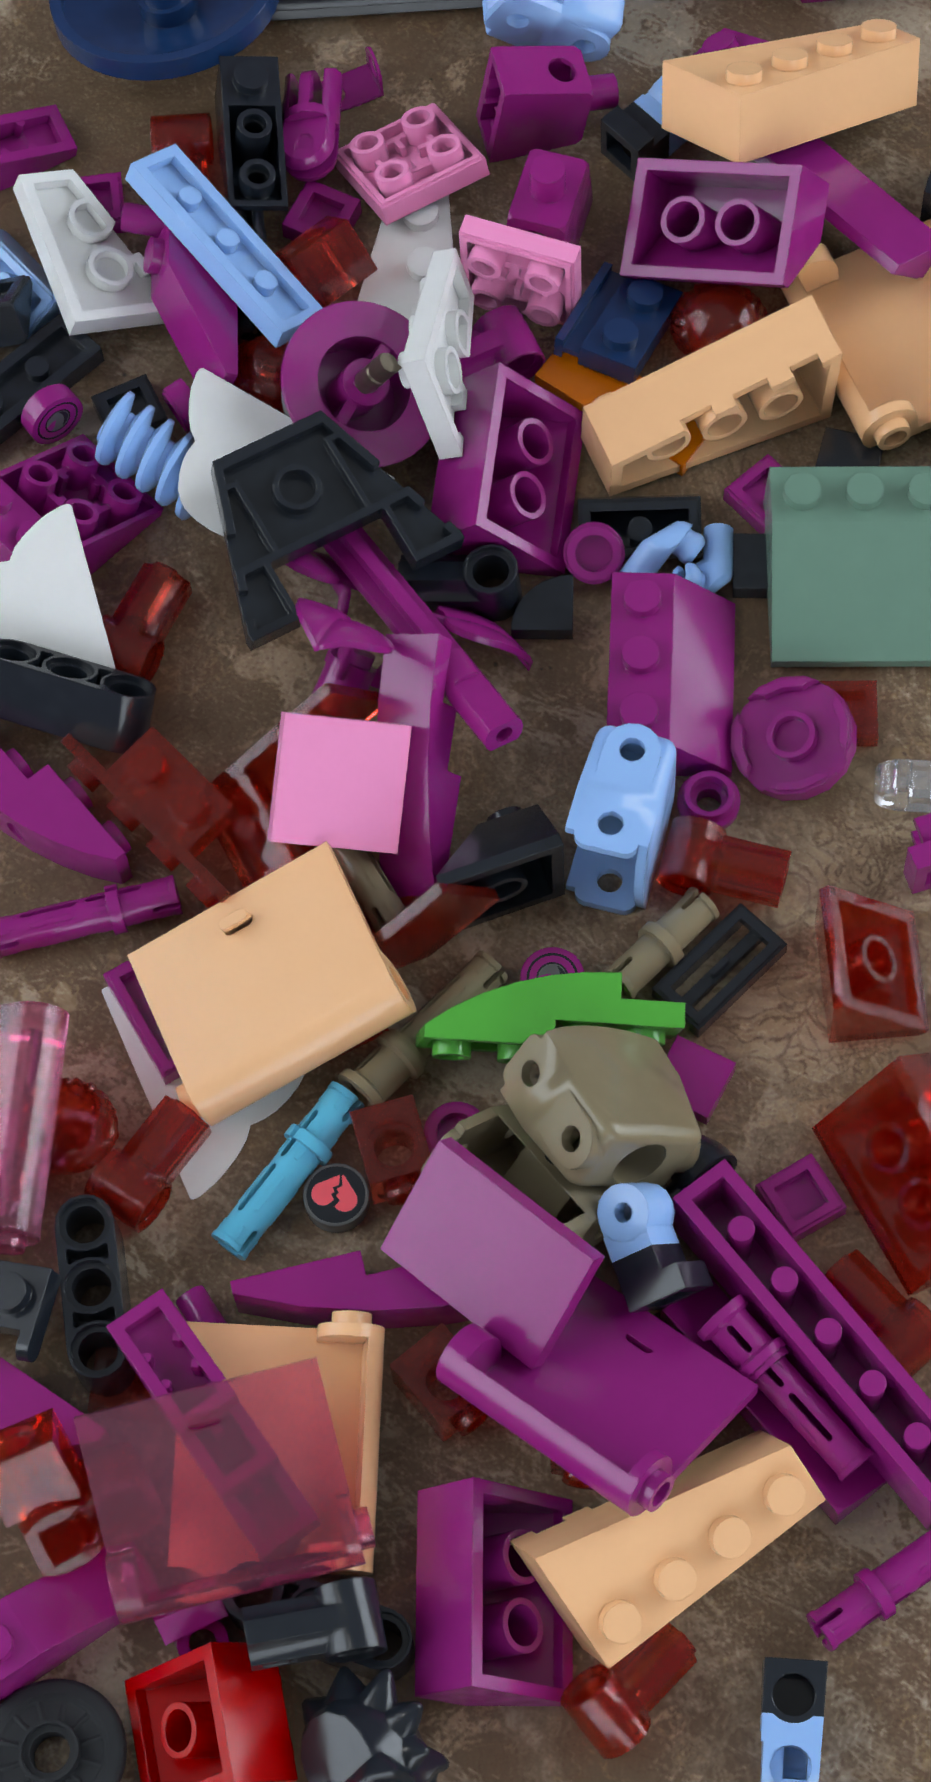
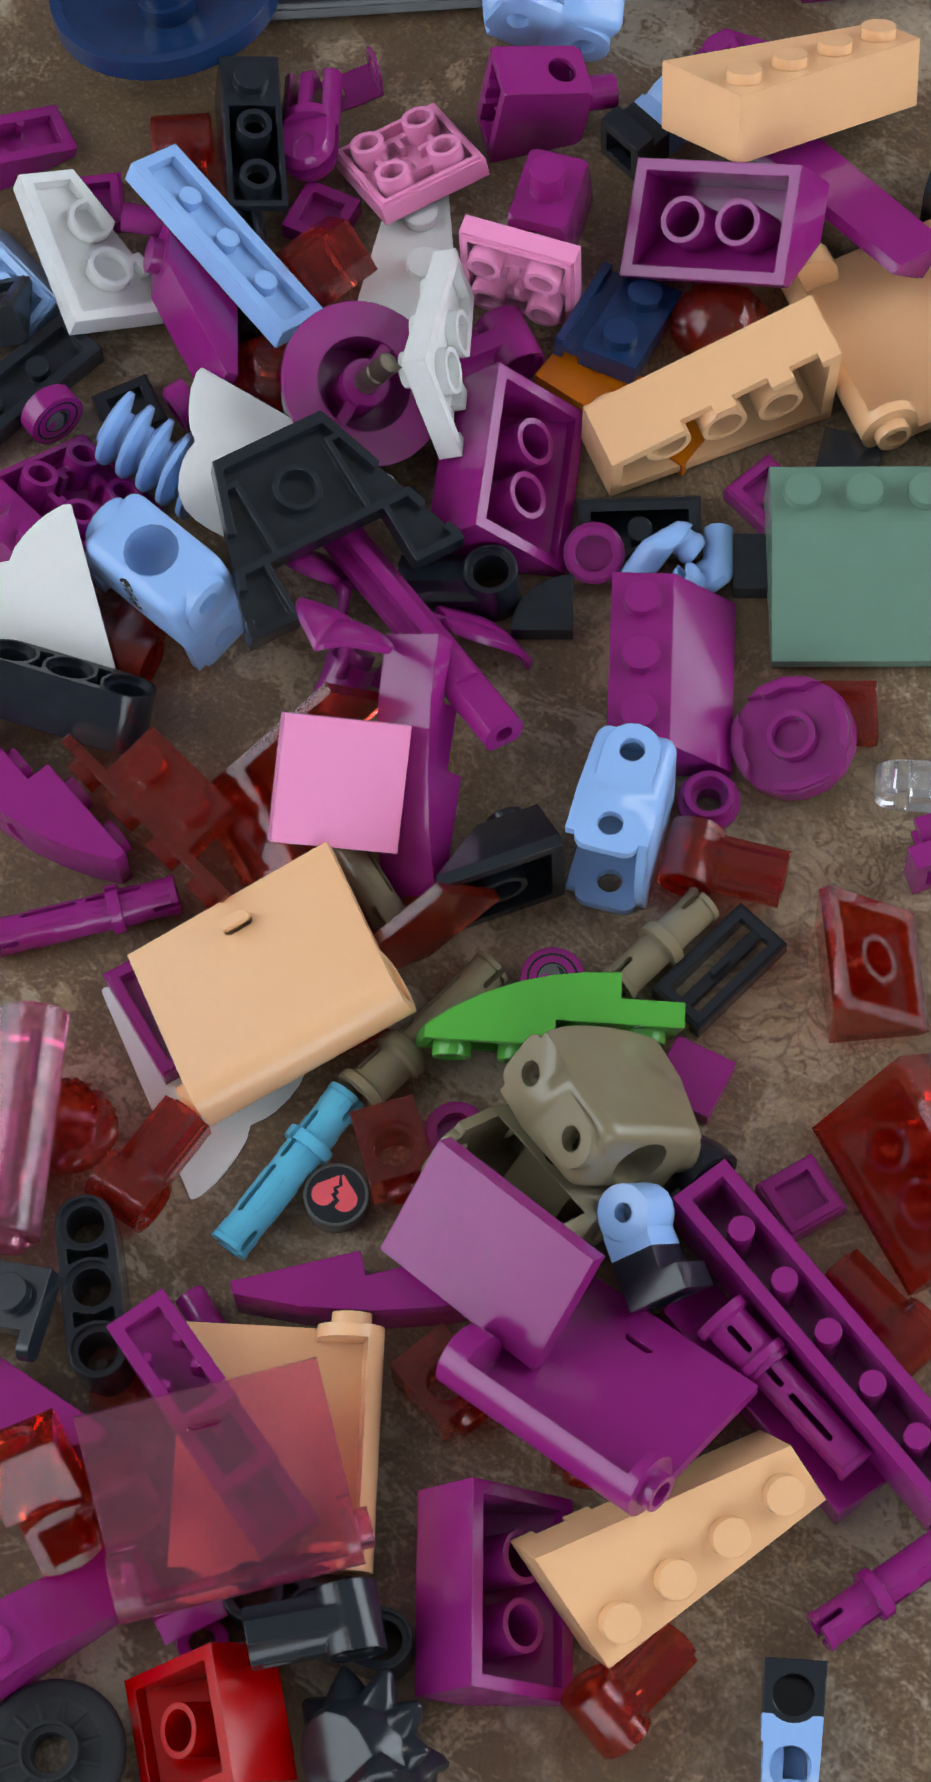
none -> light blue piece [85,494,244,671]

